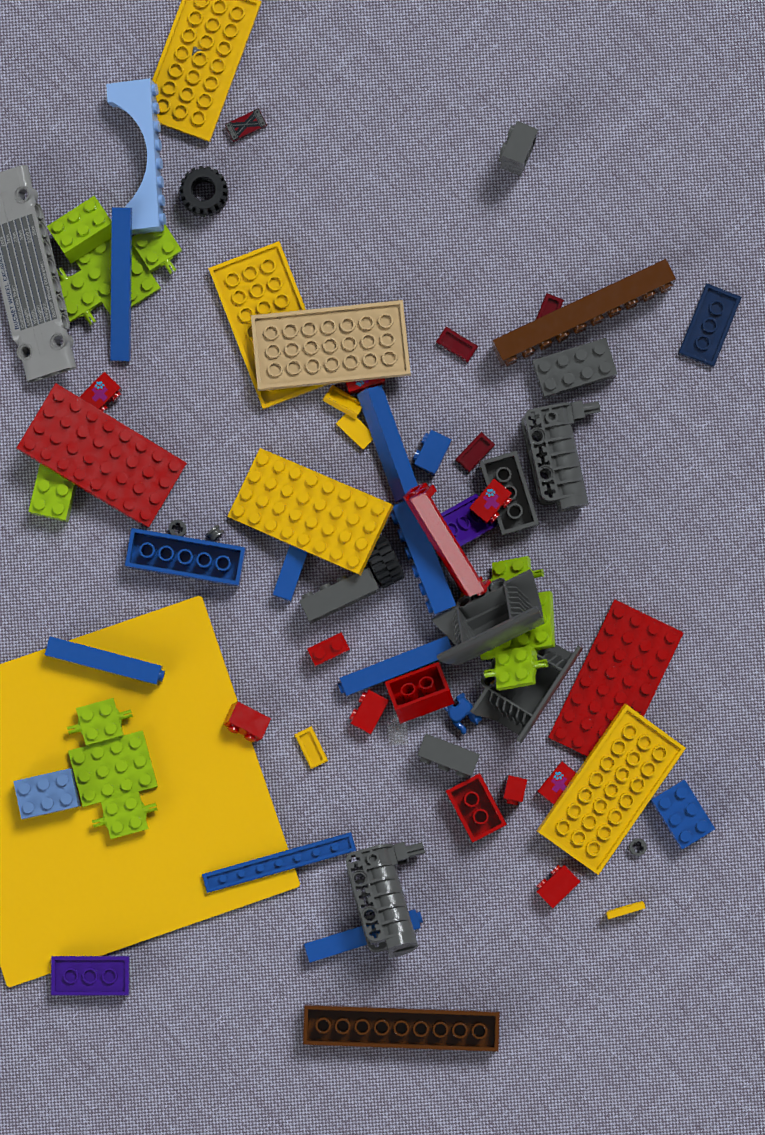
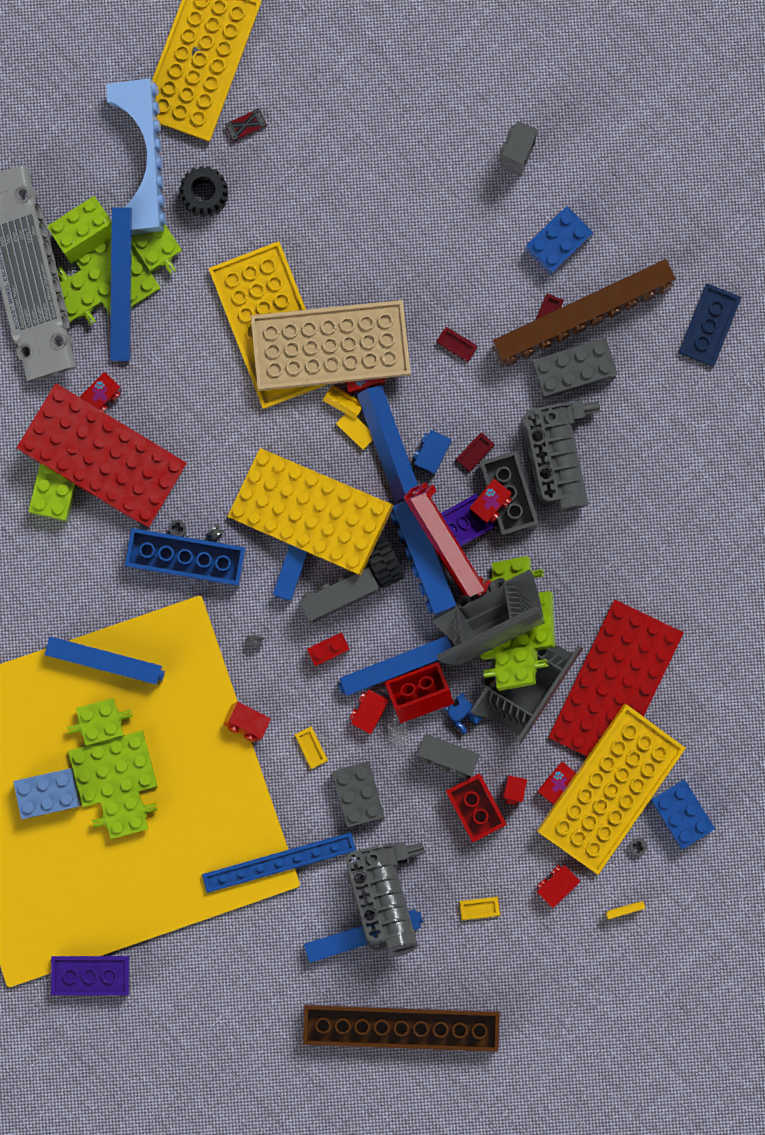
none -> dark grey bush [246,635,264,647]
none -> dark grey brick [332,761,385,828]
none -> yellow tile [459,896,500,920]
none -> blue brick [525,206,594,276]

